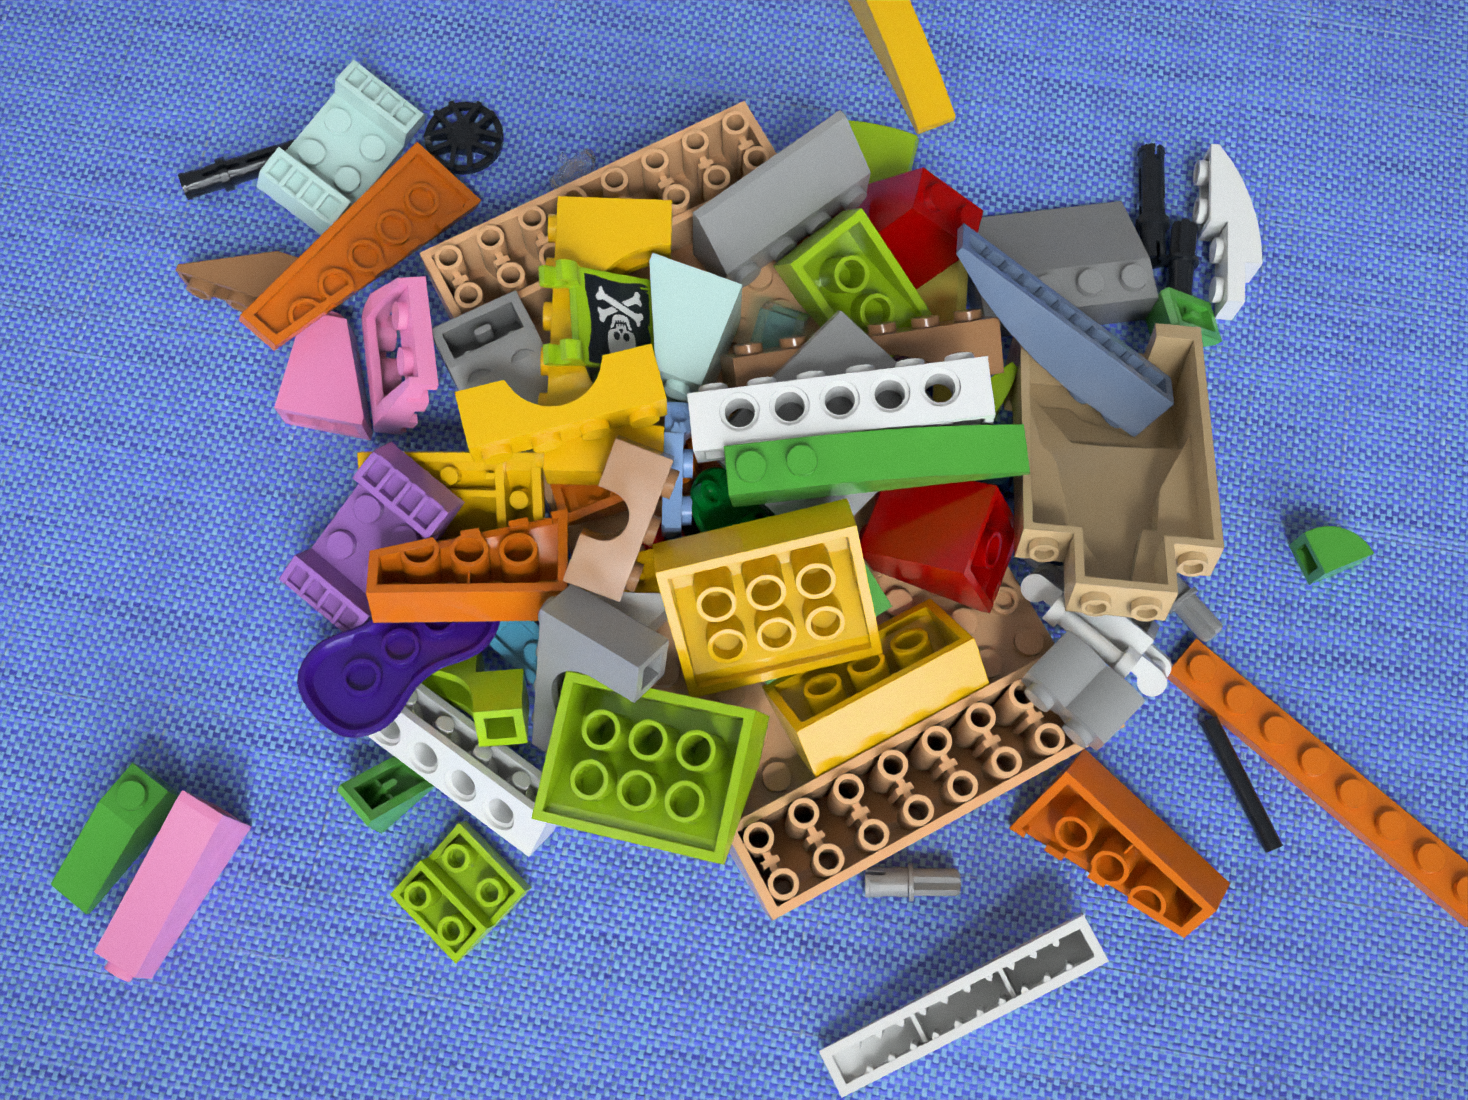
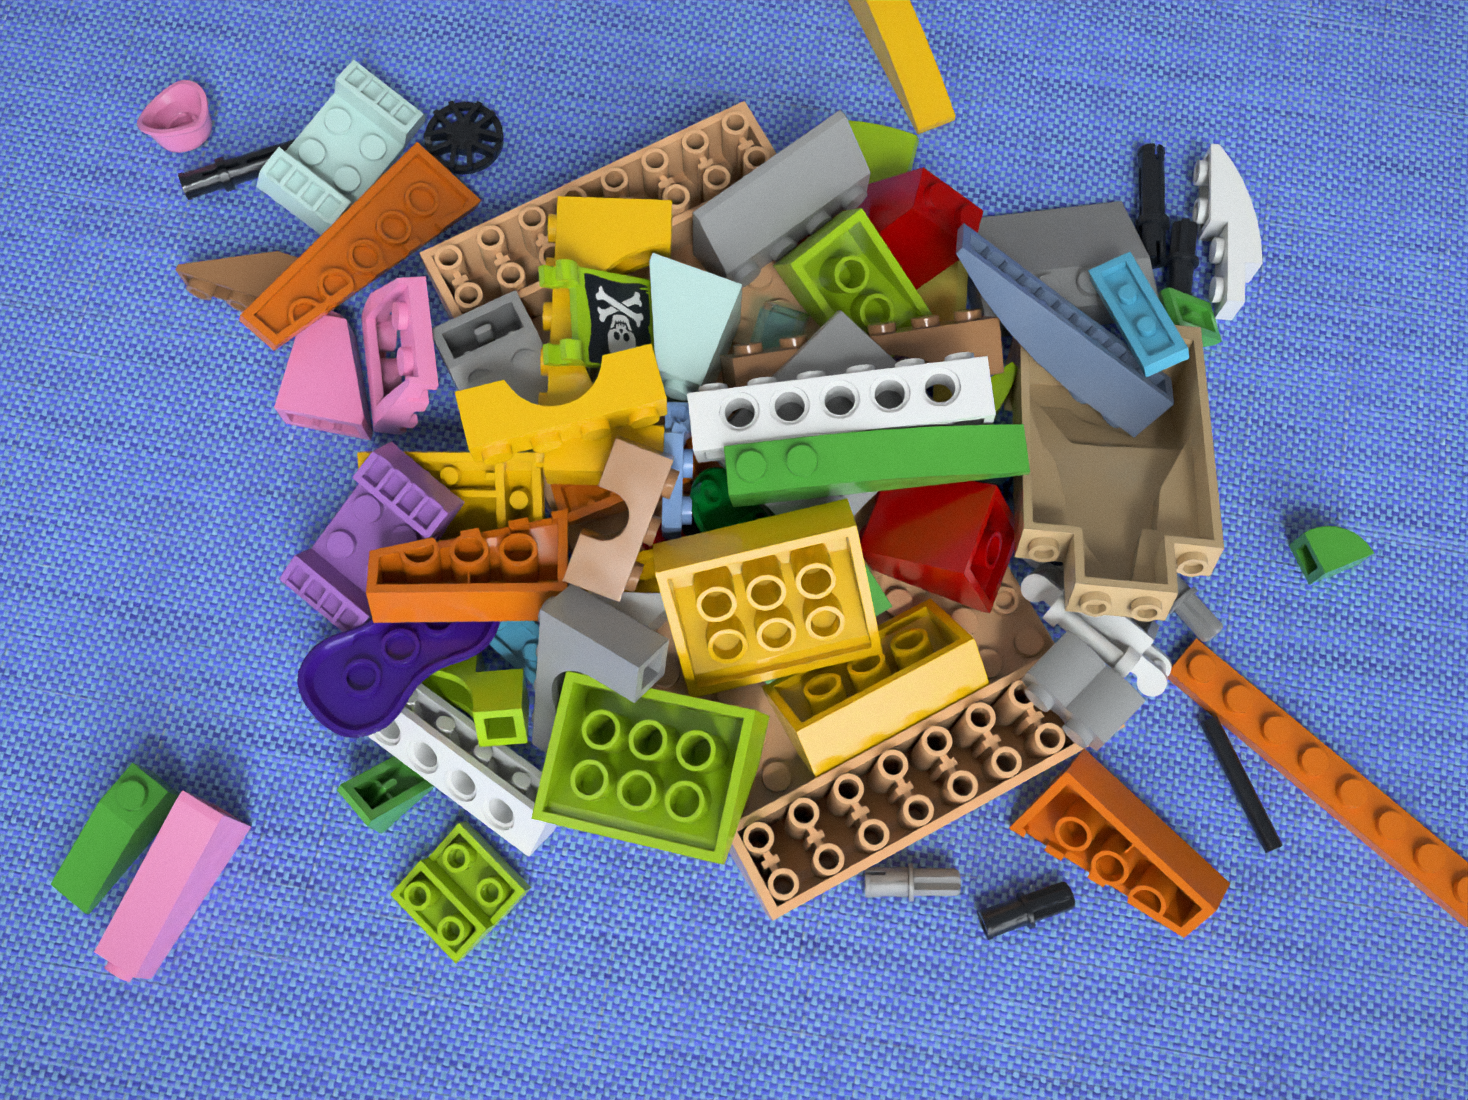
clear piece [549,148,596,189] -> none
white slope [819,913,1109,1098] -> none
none -> bright pink helmet [137,80,212,153]
none -> black axle [977,882,1075,940]
none -> medium azure plate [1088,252,1190,377]

